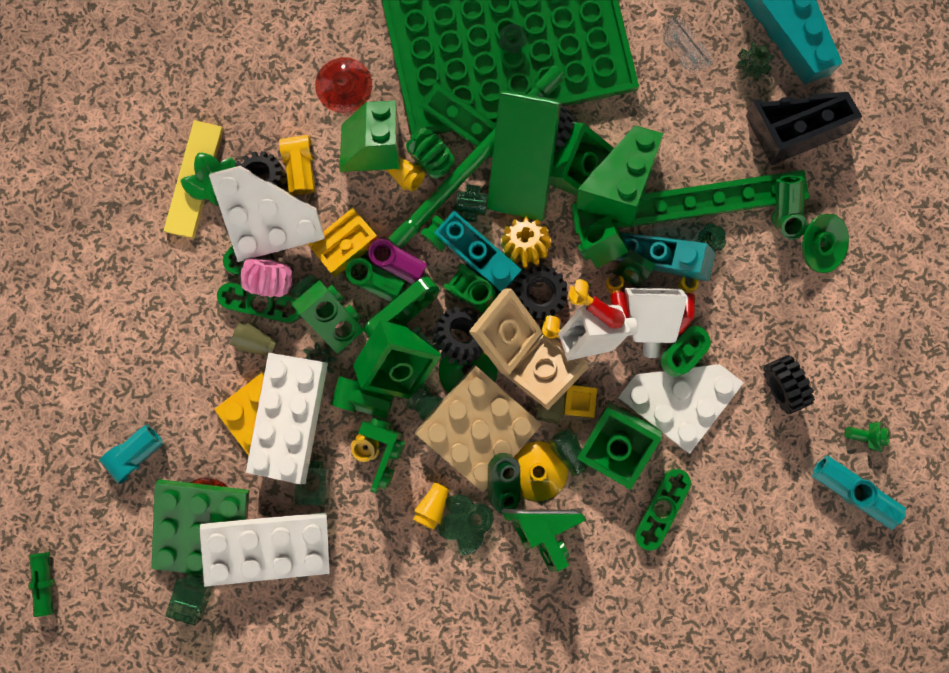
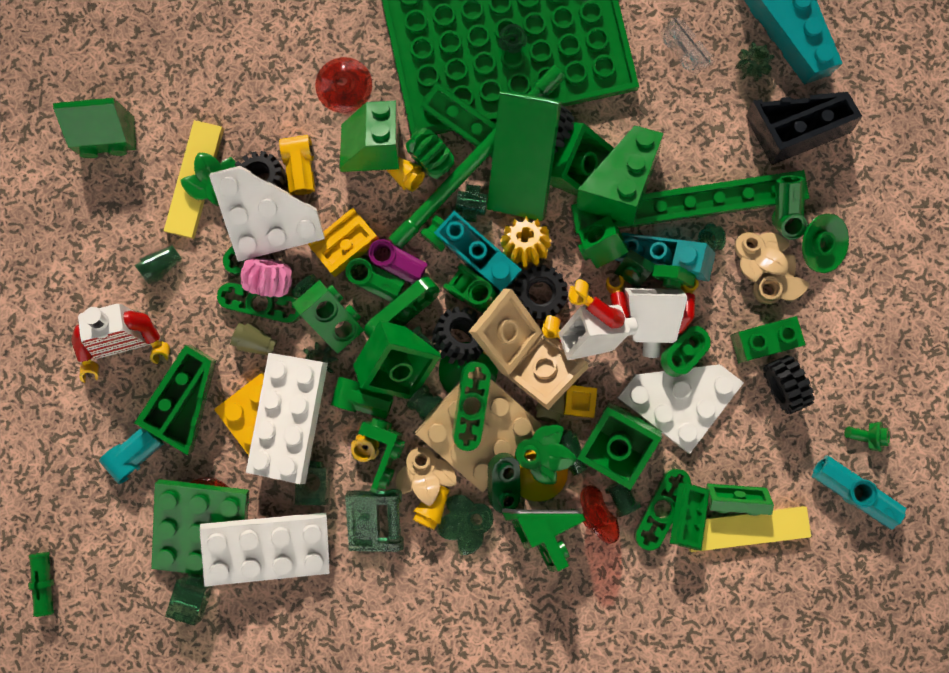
none -> green slope [53,98,136,158]
none -> torso [71,304,170,383]
none -> green wedge [134,345,217,455]
none -> clear green cone [135,245,182,284]
none -> clear green plate [345,489,404,552]
none -> tan plate [396,447,457,506]
none -> green beam [452,361,491,451]
none -> green plate [515,425,577,485]
none -> clear red dish [580,485,620,544]
none -> clear green bush [604,482,642,517]
none -> green plate [652,265,696,290]
none -> green plate [670,483,710,551]
none -> light yellow tile [689,506,811,552]
none -> green plate [706,483,774,516]
none -> green brick [730,316,806,363]
none -> tan plate [734,232,790,282]
none -> tan plate [753,254,810,304]

